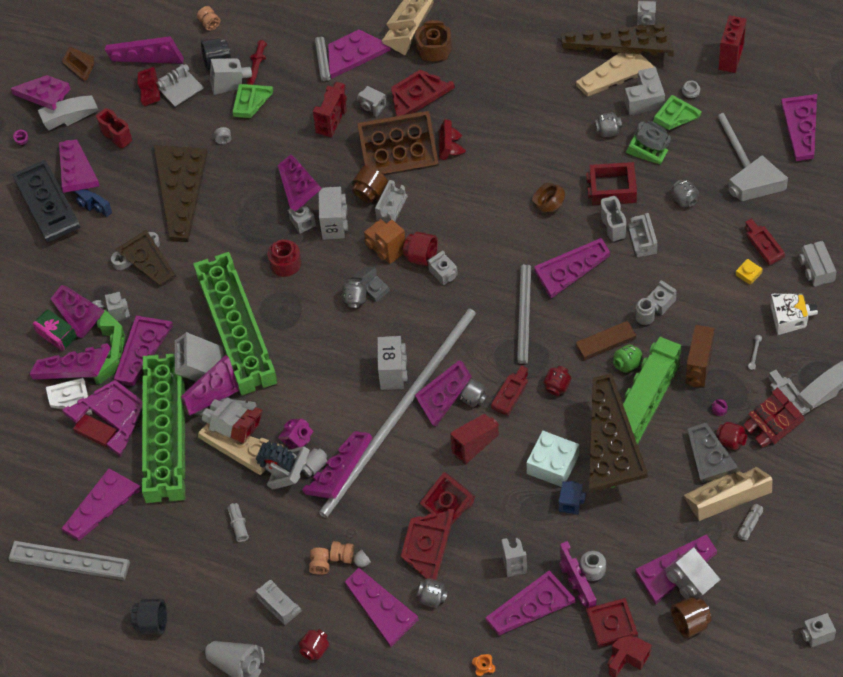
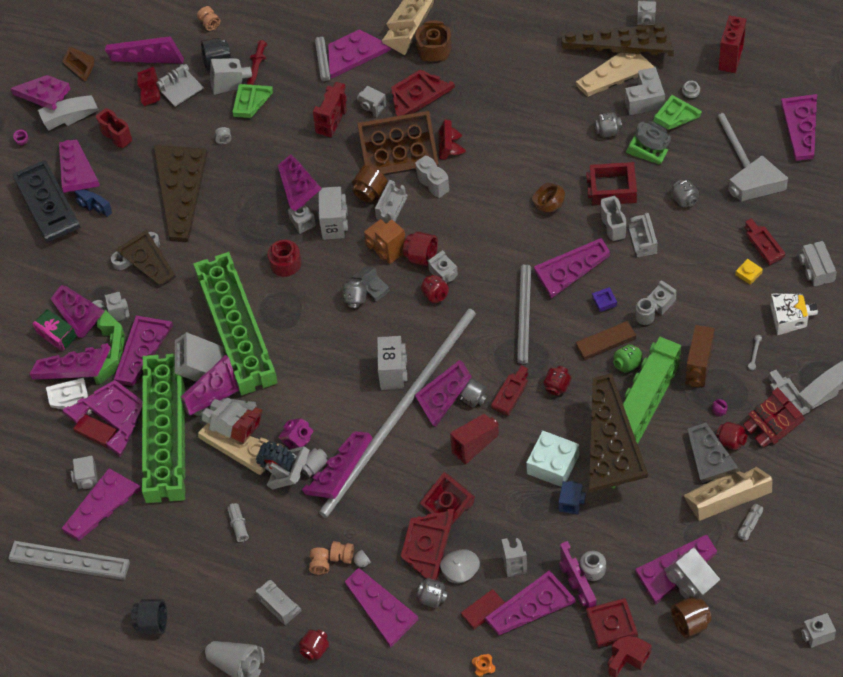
none -> light grey brick [71,456,98,489]
none -> light grey brick [415,155,449,198]
none -> dark red head [421,275,449,303]
none -> light grey hat [440,549,480,583]
none -> dark red tile [461,589,505,630]
none -> dark purple plate [592,287,617,312]

